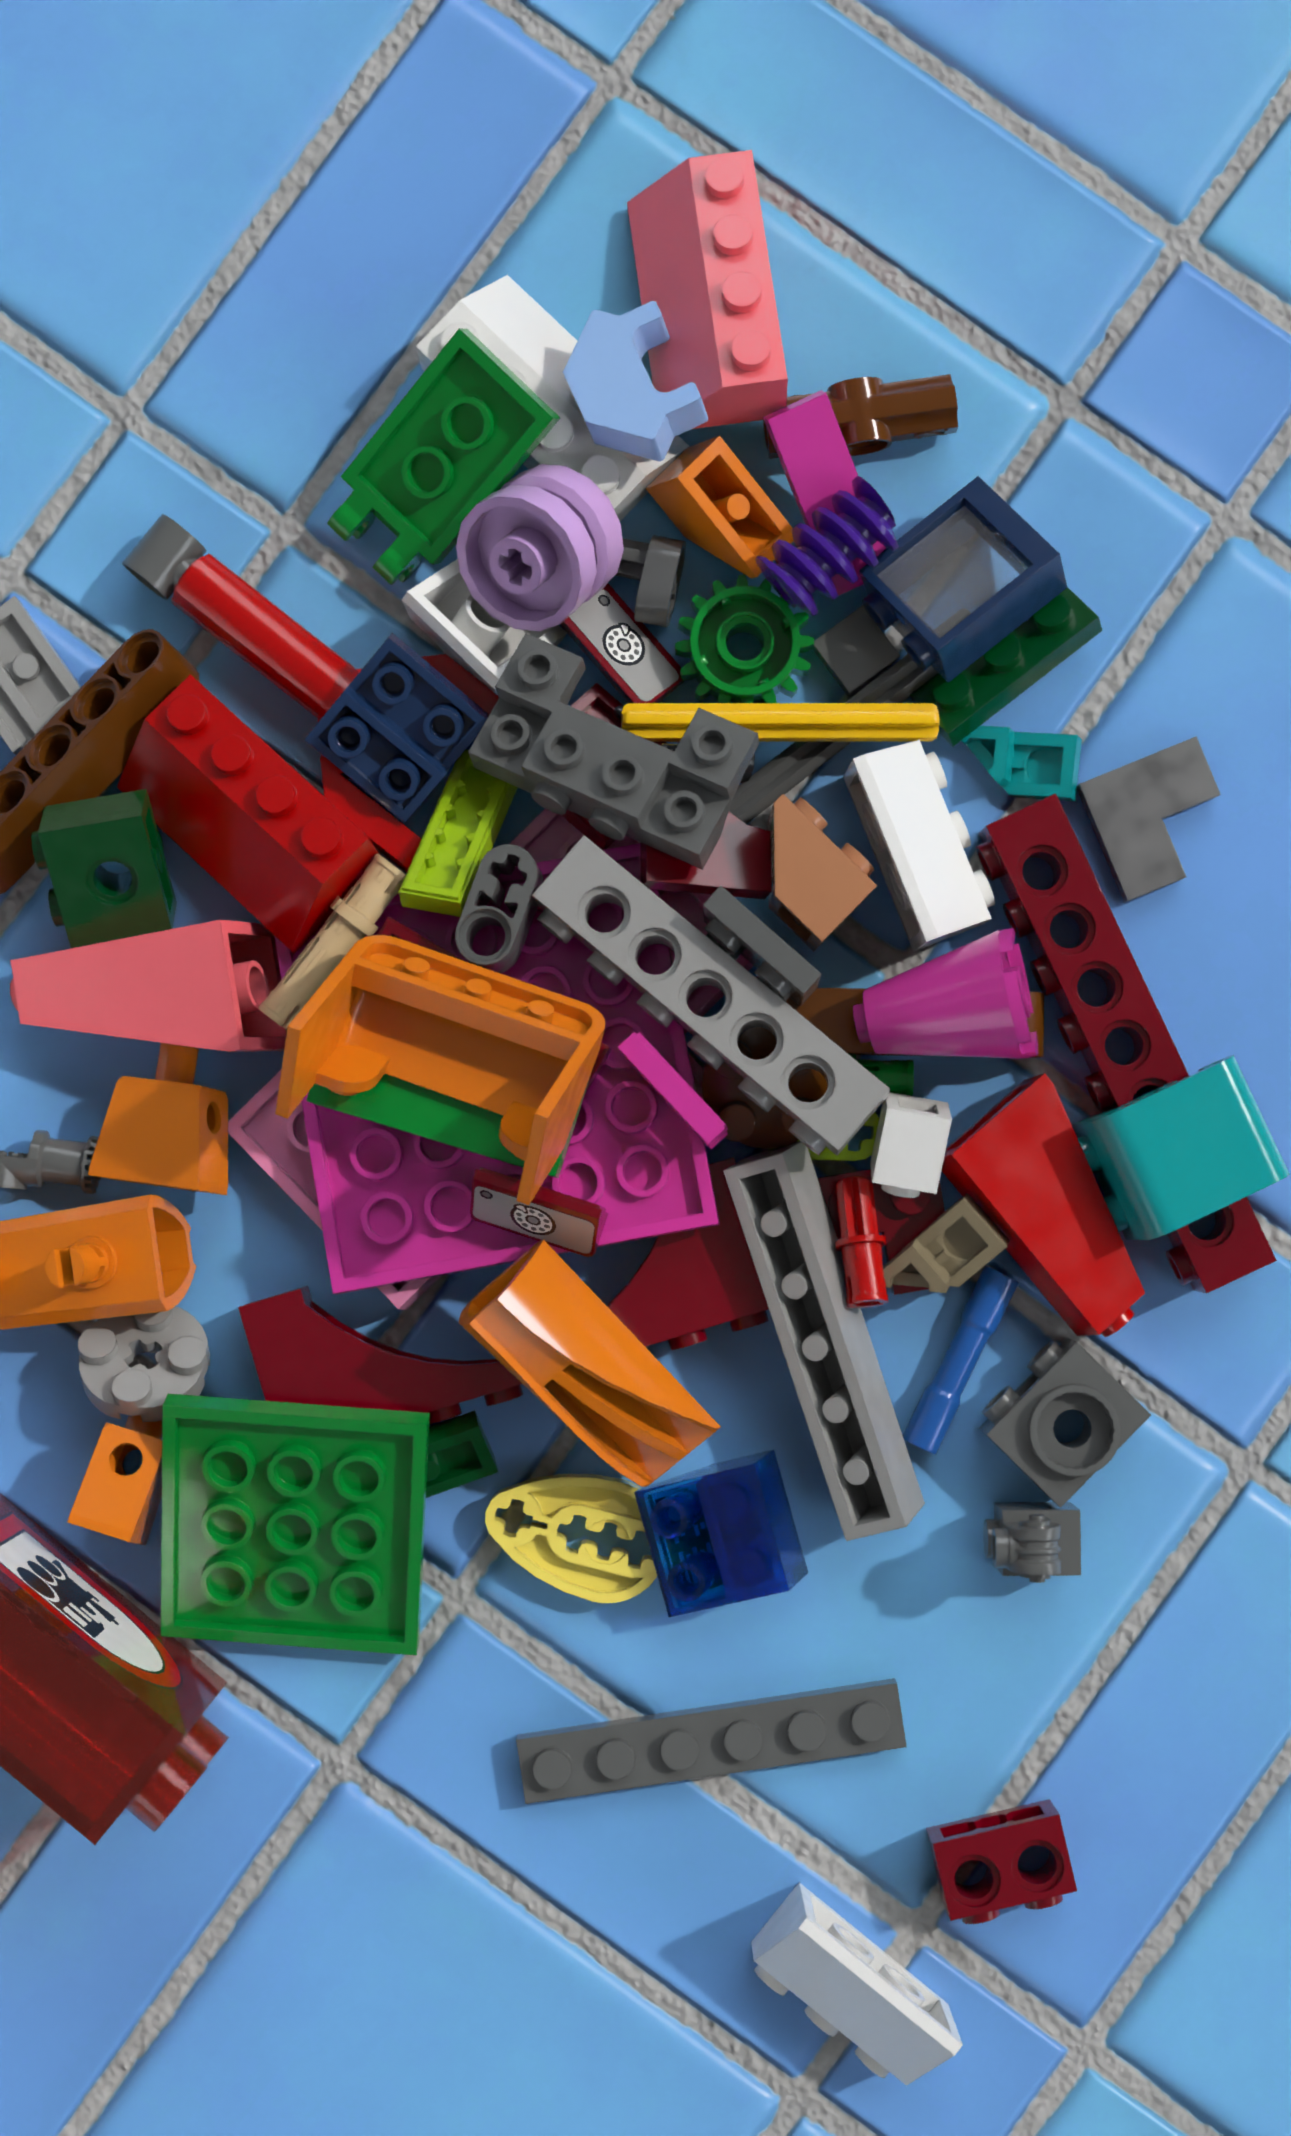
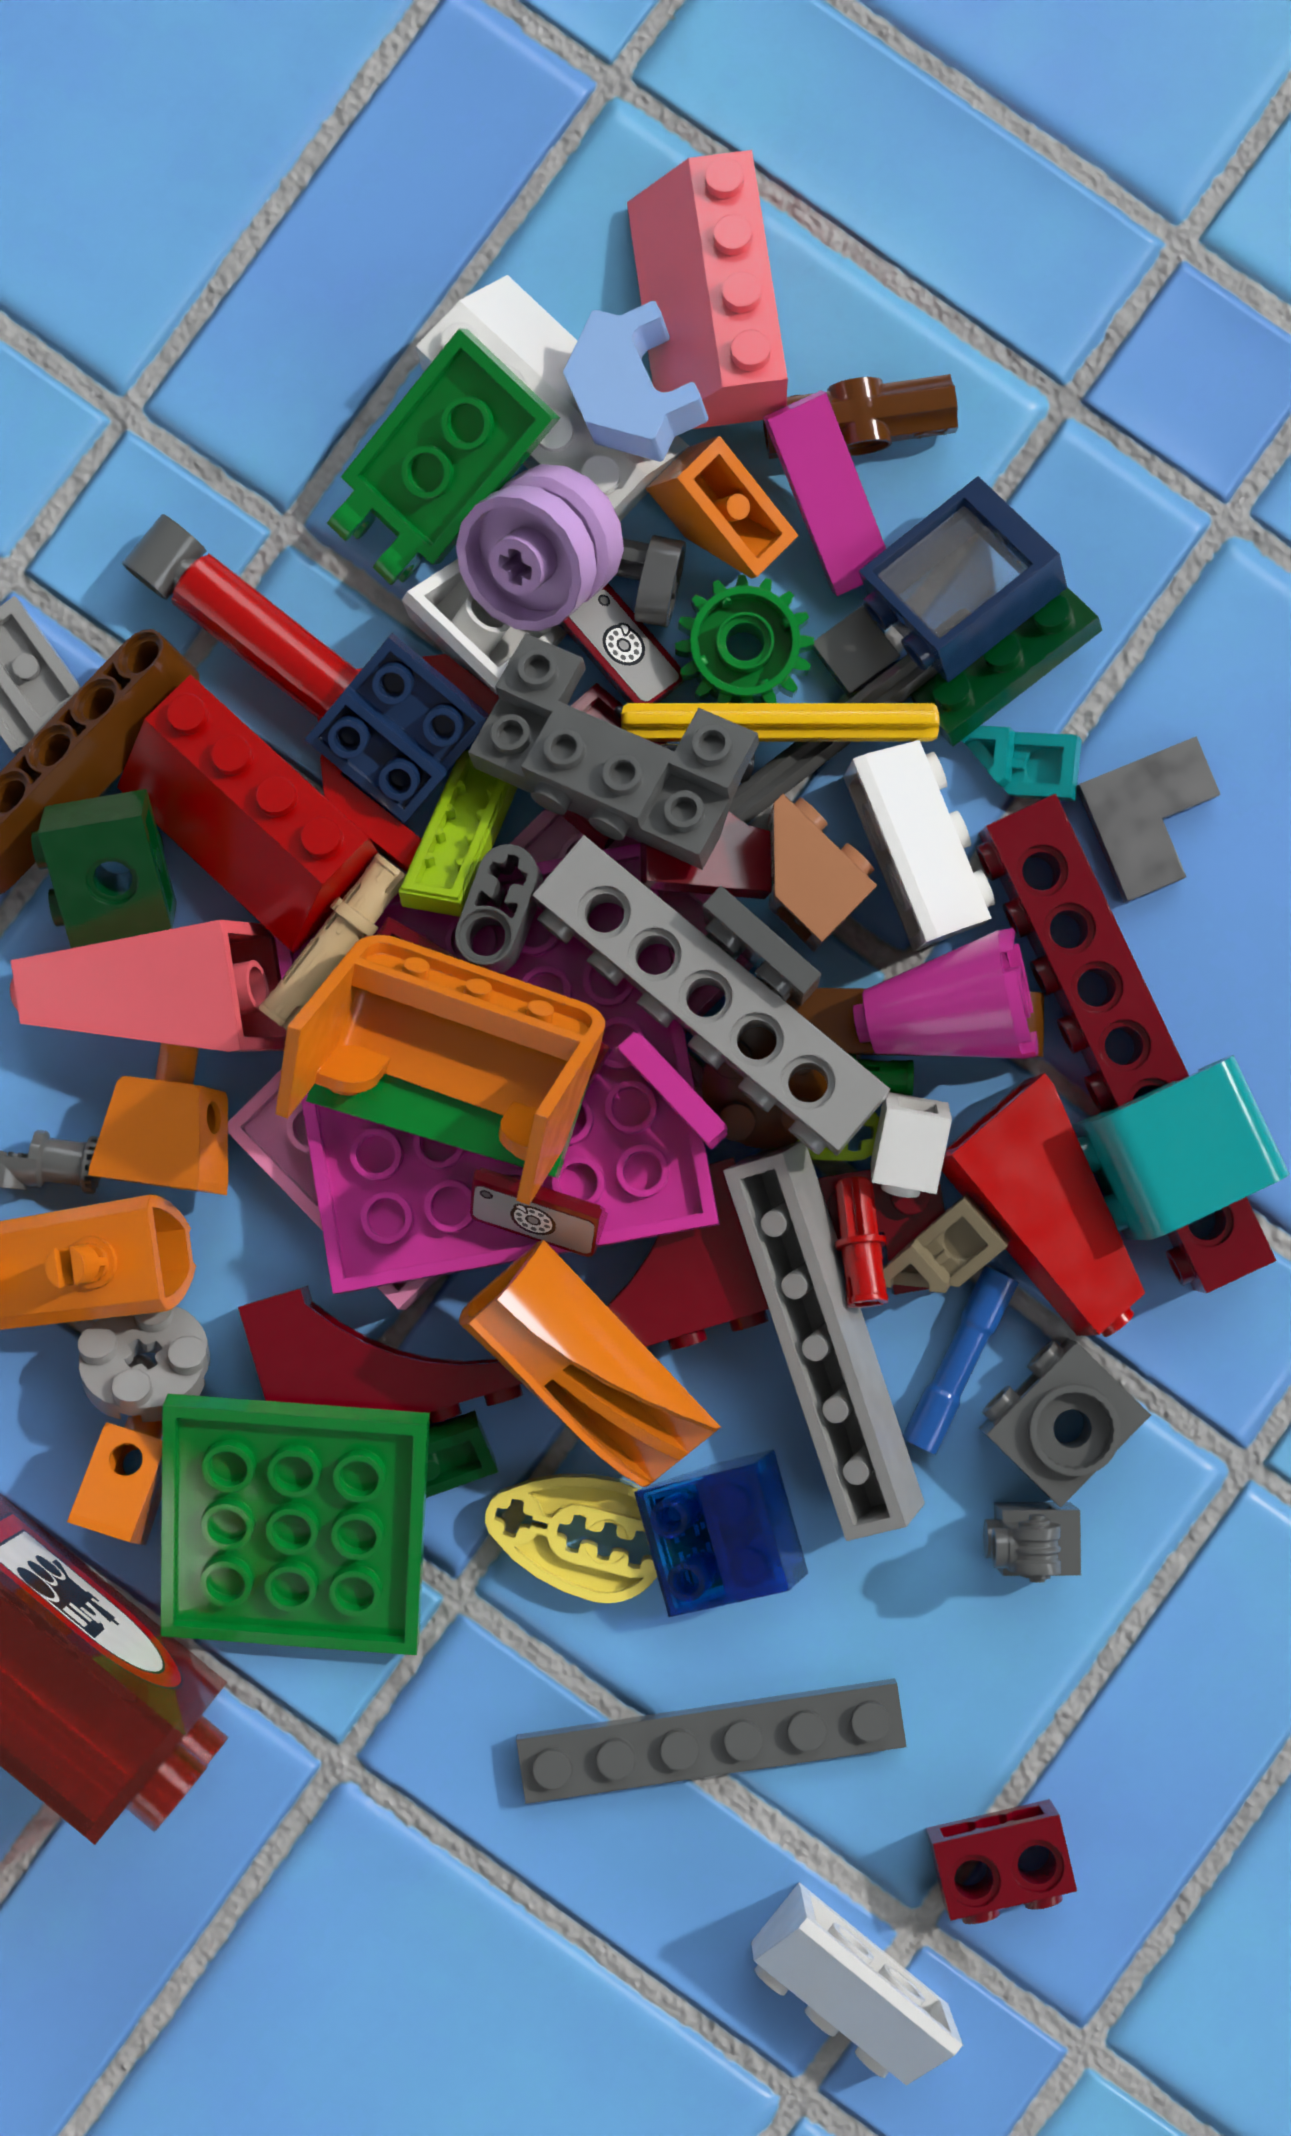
dark purple piece [755,476,899,617] -> none

